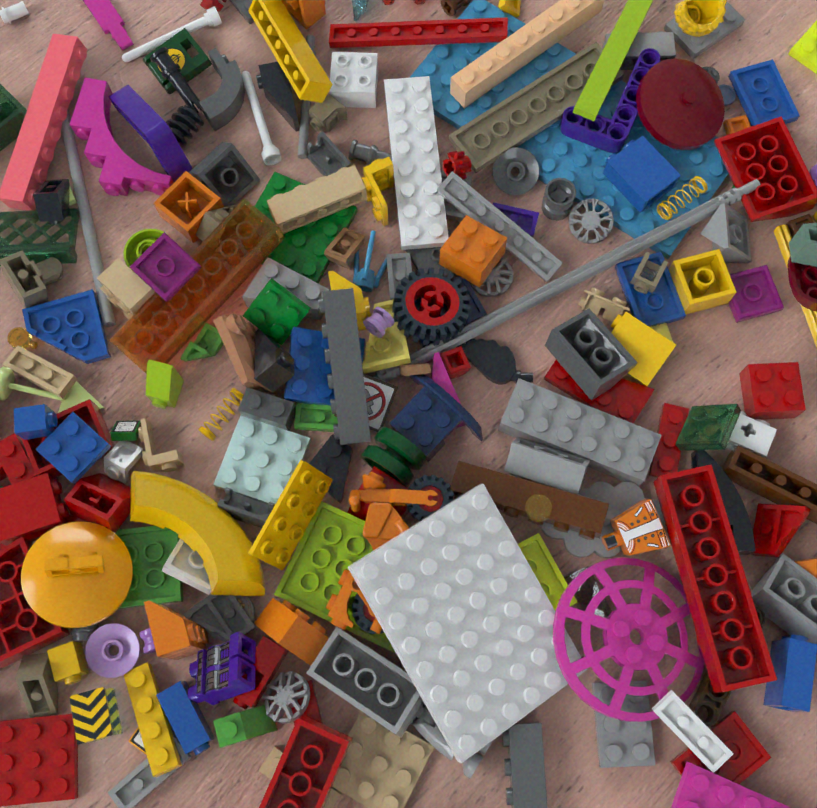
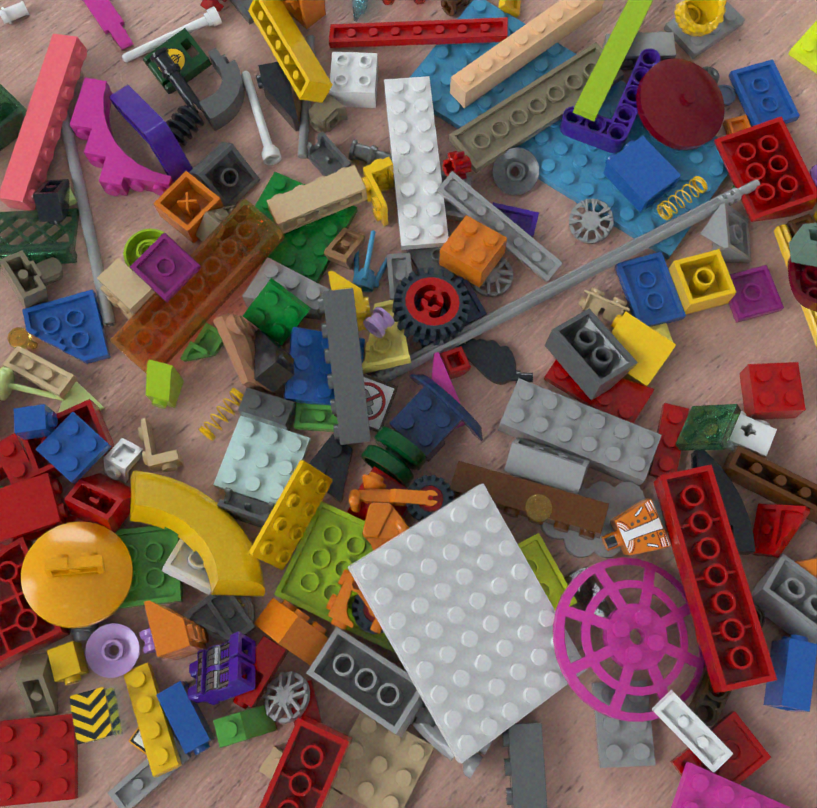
tile [110,420,141,441] -> none
medium nougat tile [399,363,431,376] -> none
dark grey wheel [541,178,576,221] -> none
dark tan window [630,252,668,294] -> none

